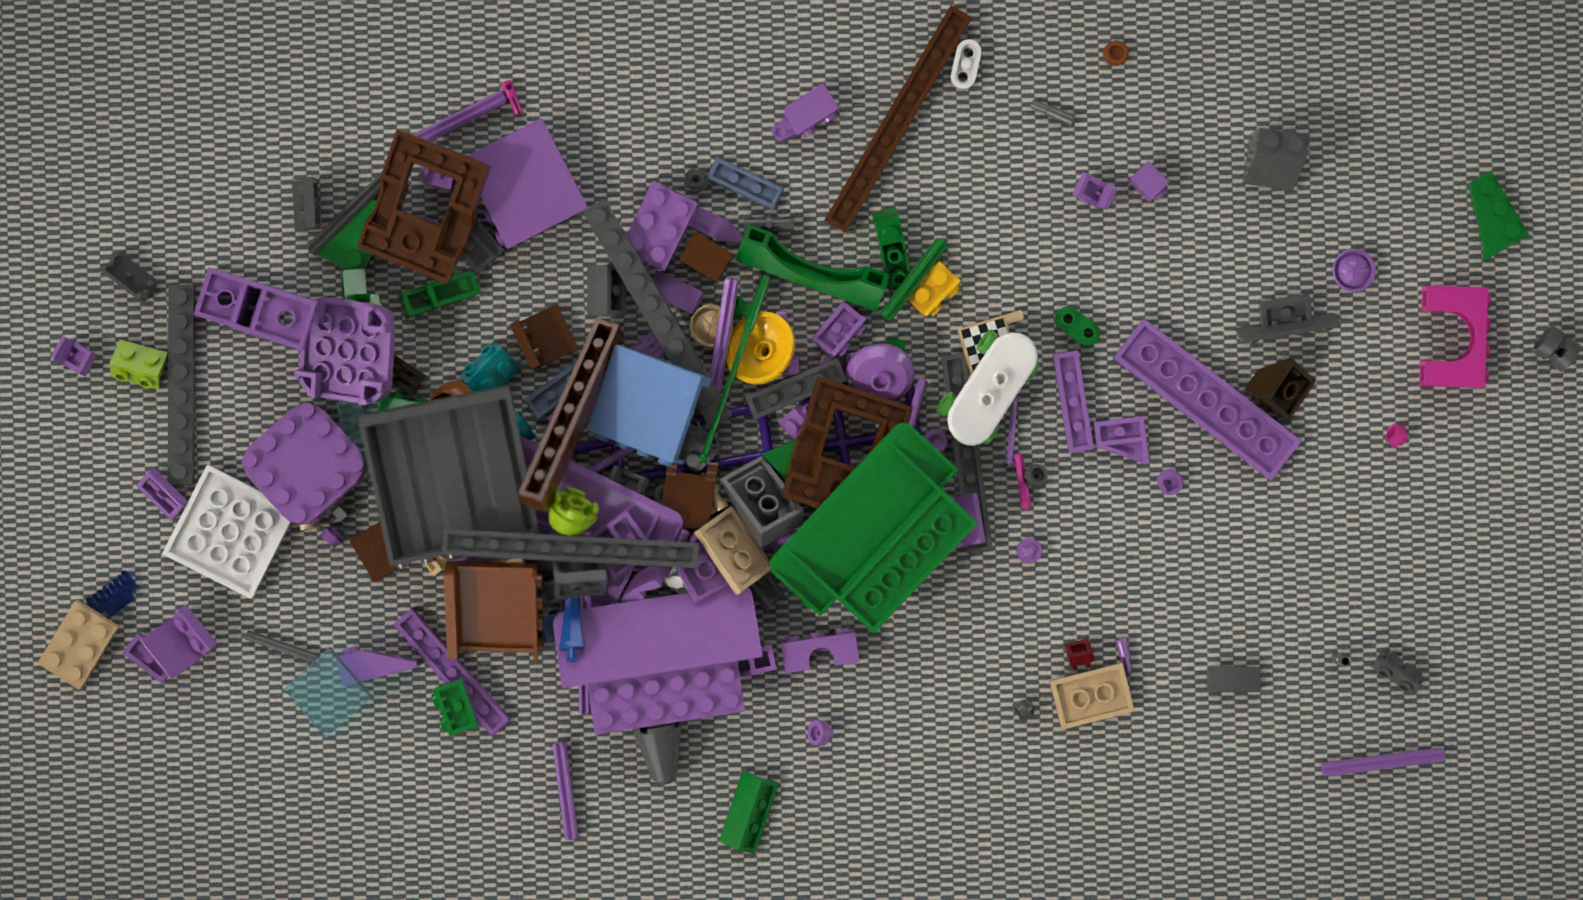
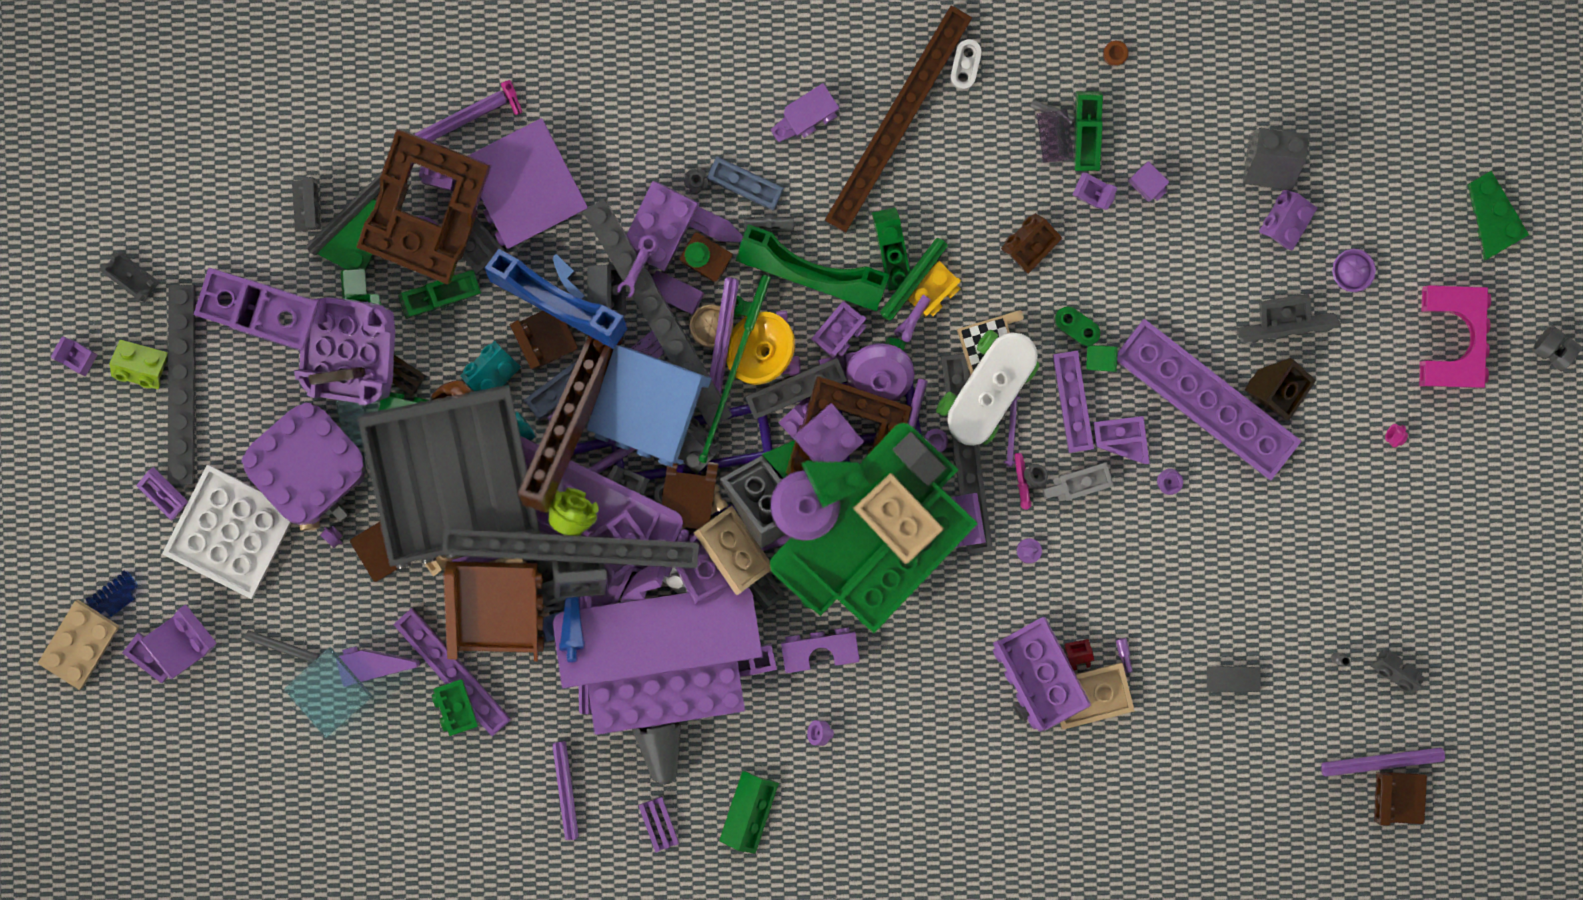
none -> dark brown tile [308,366,366,385]
none -> blue arch [485,249,627,349]
none -> medium blue slope [553,254,587,300]
none -> medium lavender brick [618,235,659,298]
none -> medium lavender tile [639,796,679,853]
none -> green plate [685,242,710,268]
none -> medium lavender piece [771,471,840,540]
none -> medium lavender plate [793,403,864,462]
none -> green wing [801,461,869,508]
none -> tan plate [854,474,943,564]
none -> dark grey slope [893,432,946,486]
none -> medium lavender piece [894,295,931,342]
none -> medium lavender bracket [993,617,1092,732]
none -> reddish brown bracket [1001,213,1063,274]
none -> clear purple slope [1037,109,1073,163]
none -> light grey hinge [1042,462,1114,501]
none -> green slope [1074,91,1103,171]
none -> green slope [1086,345,1118,372]
none -> medium lavender bracket [1259,190,1318,251]
none -> reddish brown bracket [1374,772,1427,826]

